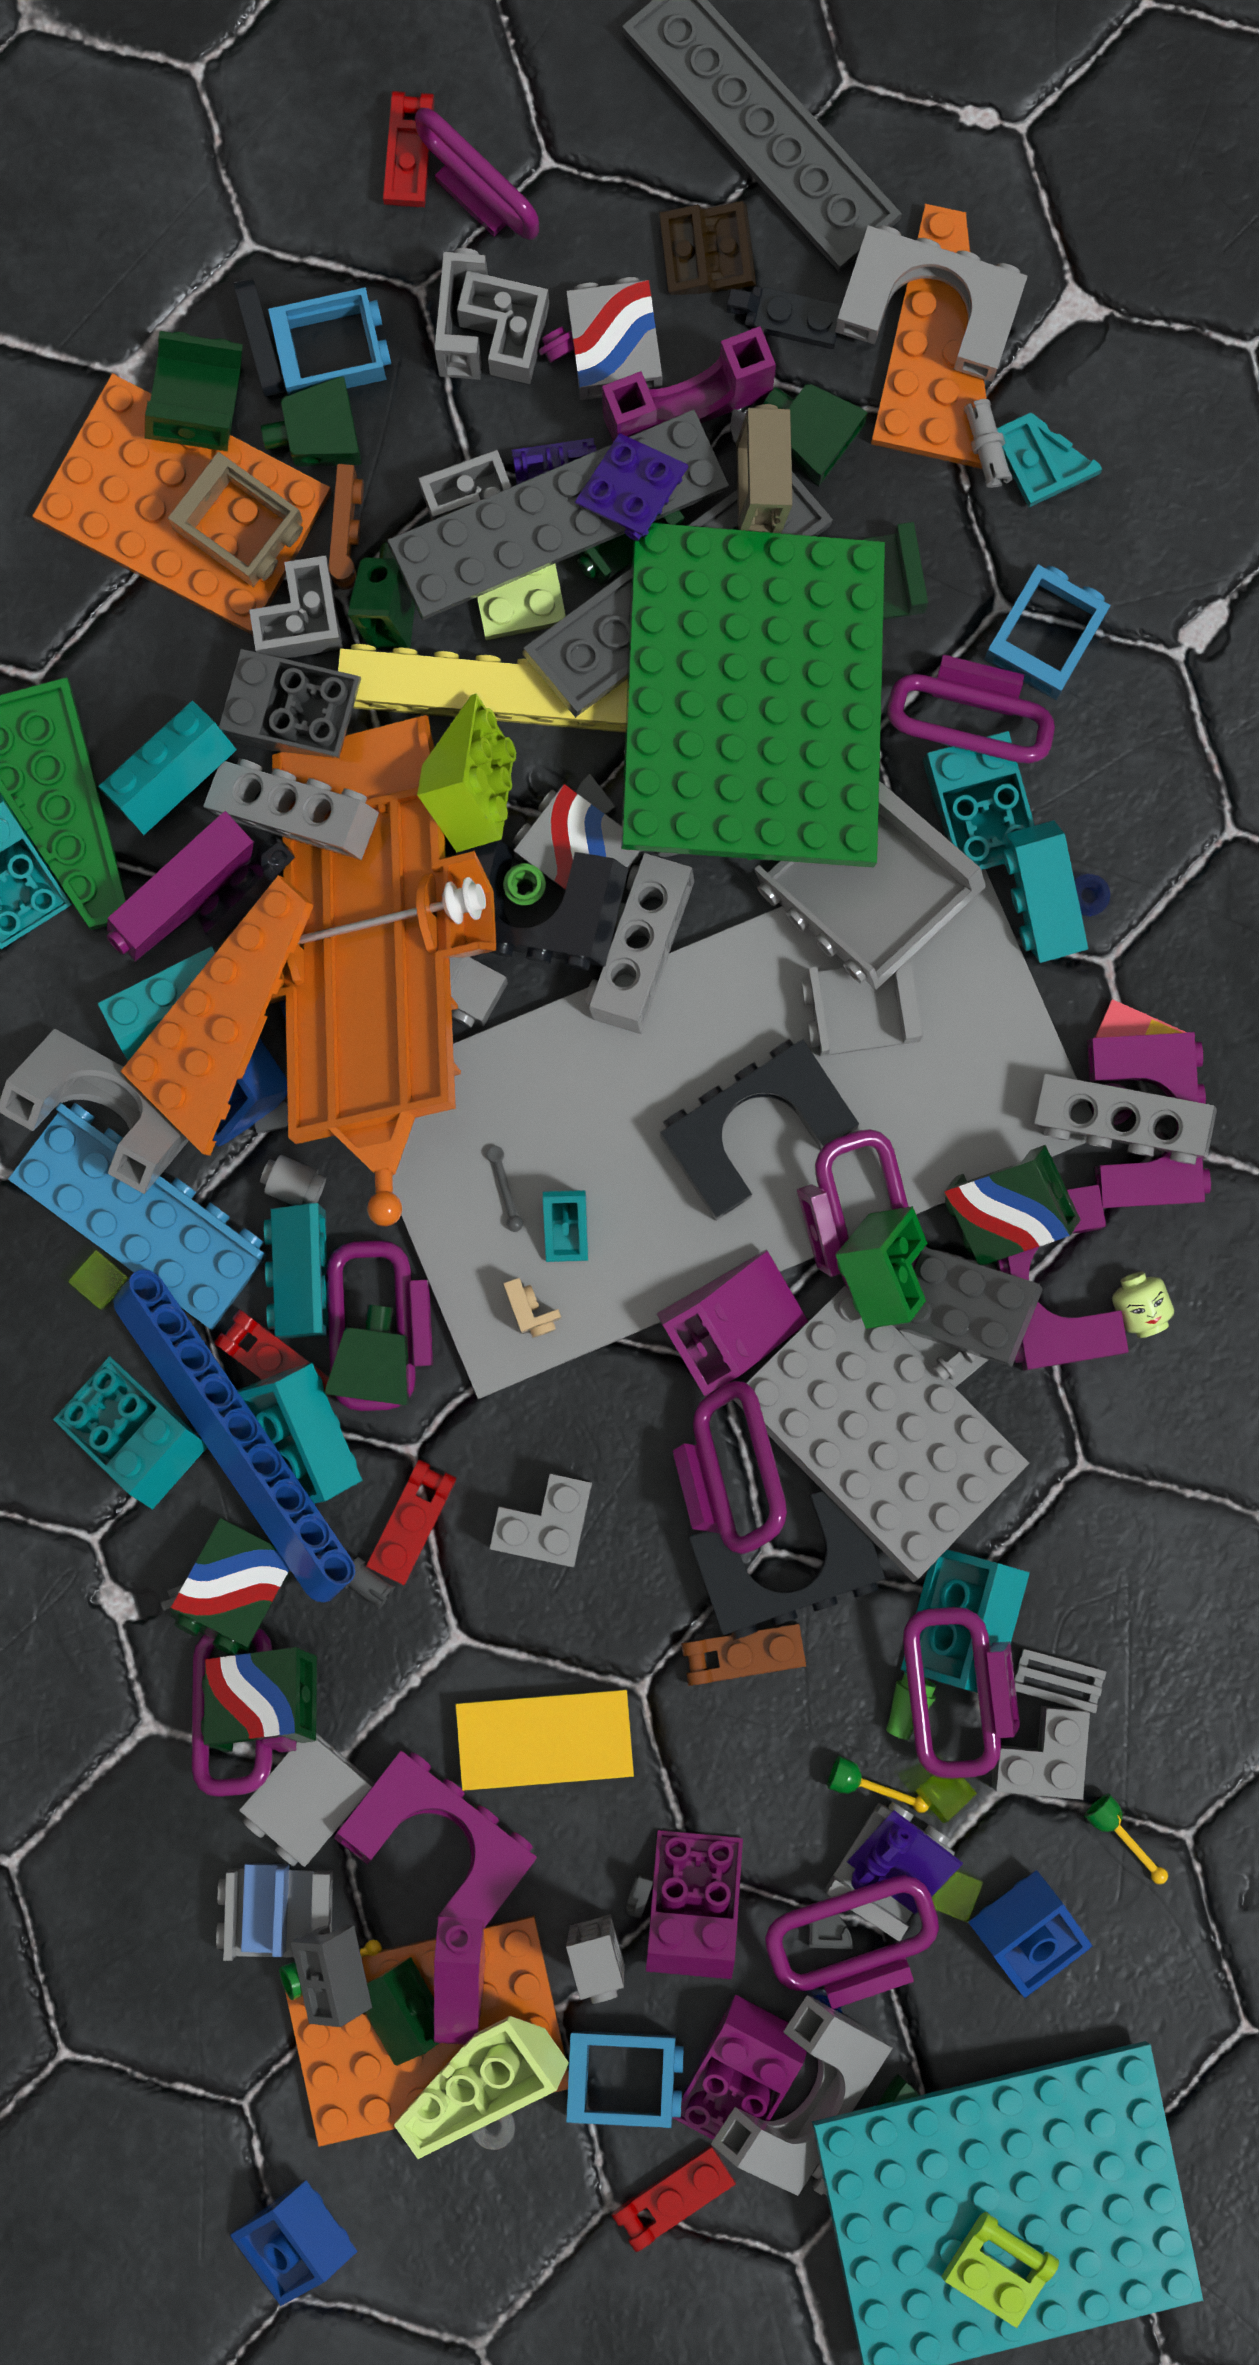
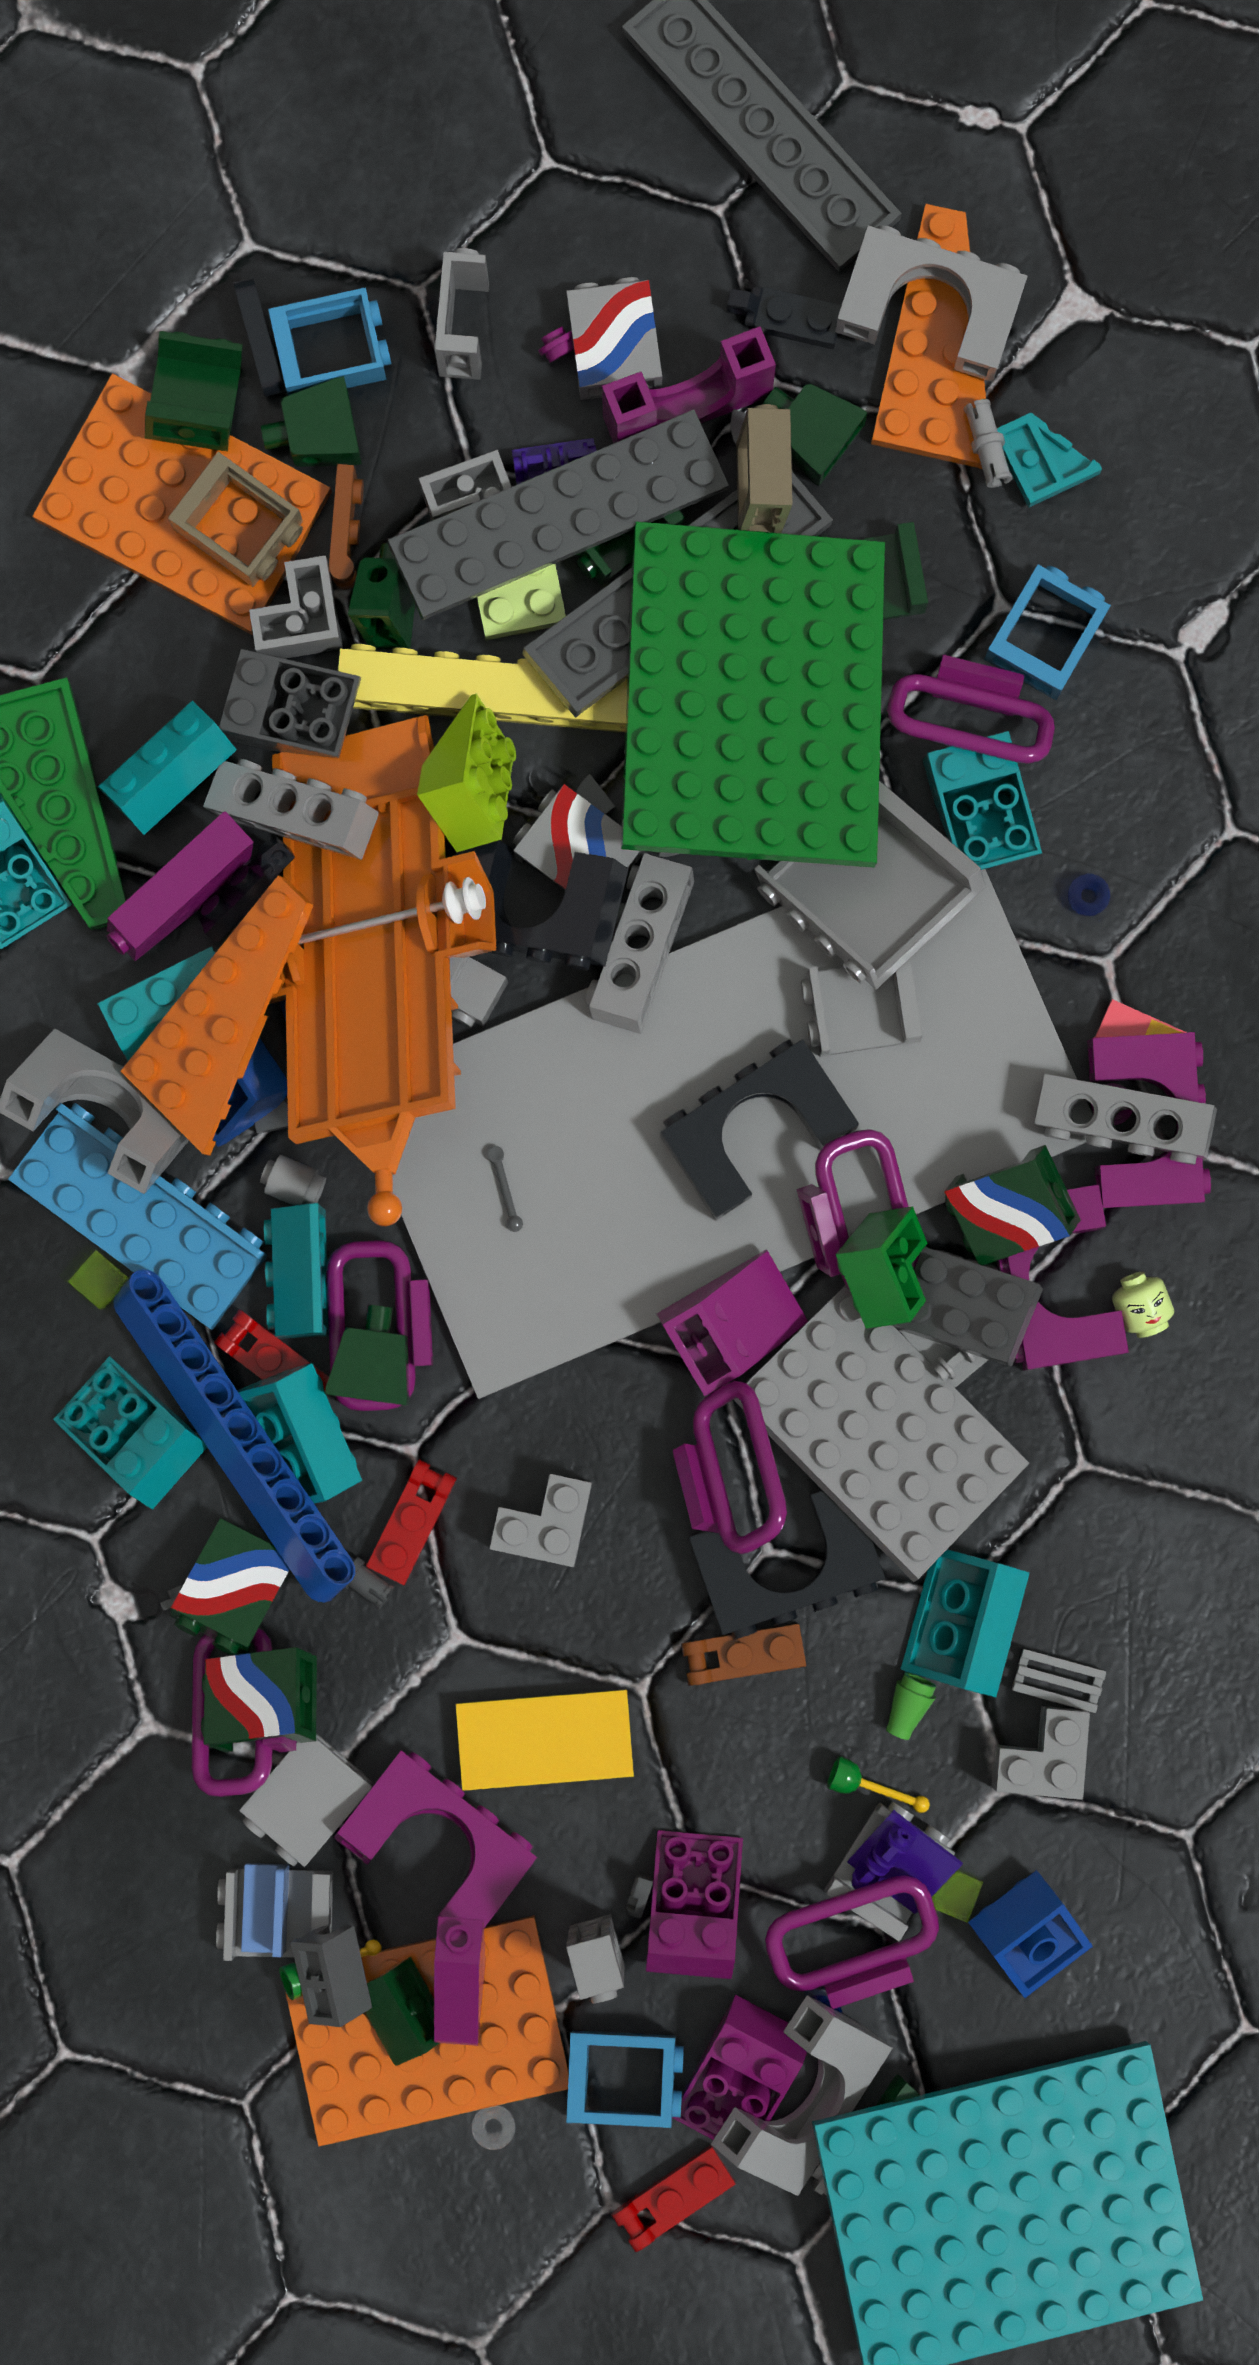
blue slope [230,2180,358,2306] -> none
red plate [383,91,434,208] -> none
yellowish green wedge [394,2016,569,2159] -> none
magenta bar [415,108,539,240] -> none
light grey brick [457,271,549,384] -> none
bright green cone [503,863,546,905] -> none
tan bracket [503,1278,561,1338] -> none
teal slope [543,1190,588,1262] -> none
dark purple hinge [575,433,689,541] -> none
dark brown slope [659,201,756,295] -> none
dark grey tile [809,1902,853,1949] -> none
magenta bar [903,1607,1020,1779] -> none
clear neon green tile [915,1775,977,1823] -> none
lime plate [941,2212,1059,2328] -> none
teal brick [1002,820,1088,963] -> none
hinge [1084,1794,1168,1884] -> none

